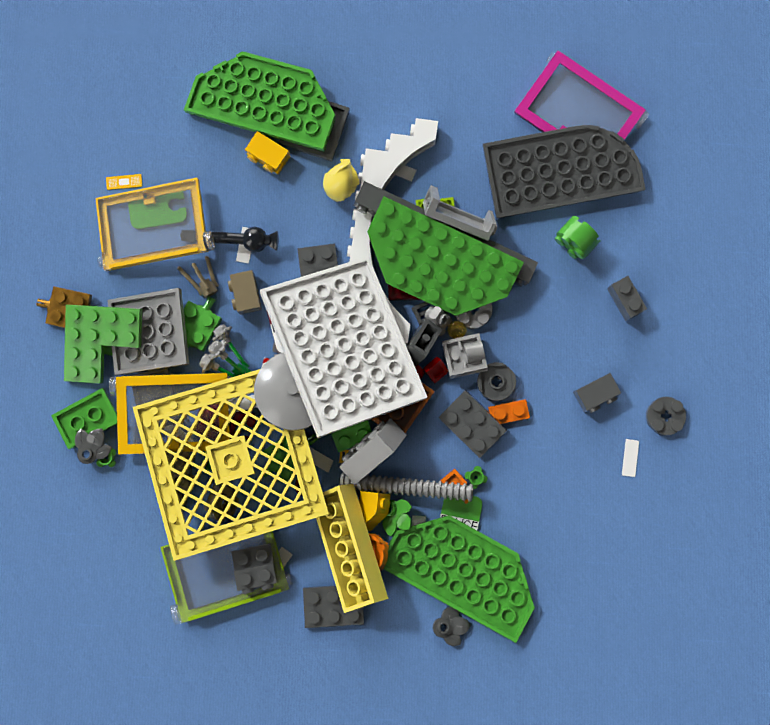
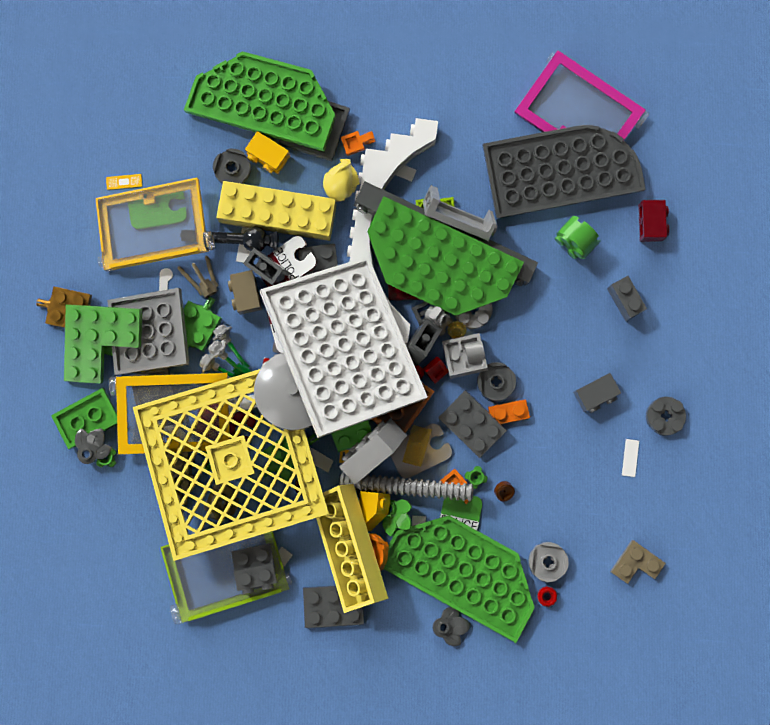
none -> white sticker [159,268,173,291]
none -> dark grey plate [213,148,251,184]
none -> light yellow brick [216,181,337,241]
none -> dark grey brick [243,248,290,285]
none -> white piece [261,236,317,287]
none -> orange plate [341,131,376,156]
none -> light grey piece [390,424,452,478]
none -> clear yellow panel [402,425,432,468]
none -> reddish brown tile [494,481,515,501]
none -> light grey plate [528,542,569,582]
none -> red plate [537,586,557,607]
none -> dark tan plate [610,540,666,584]
none -> dark red brick [638,200,670,242]

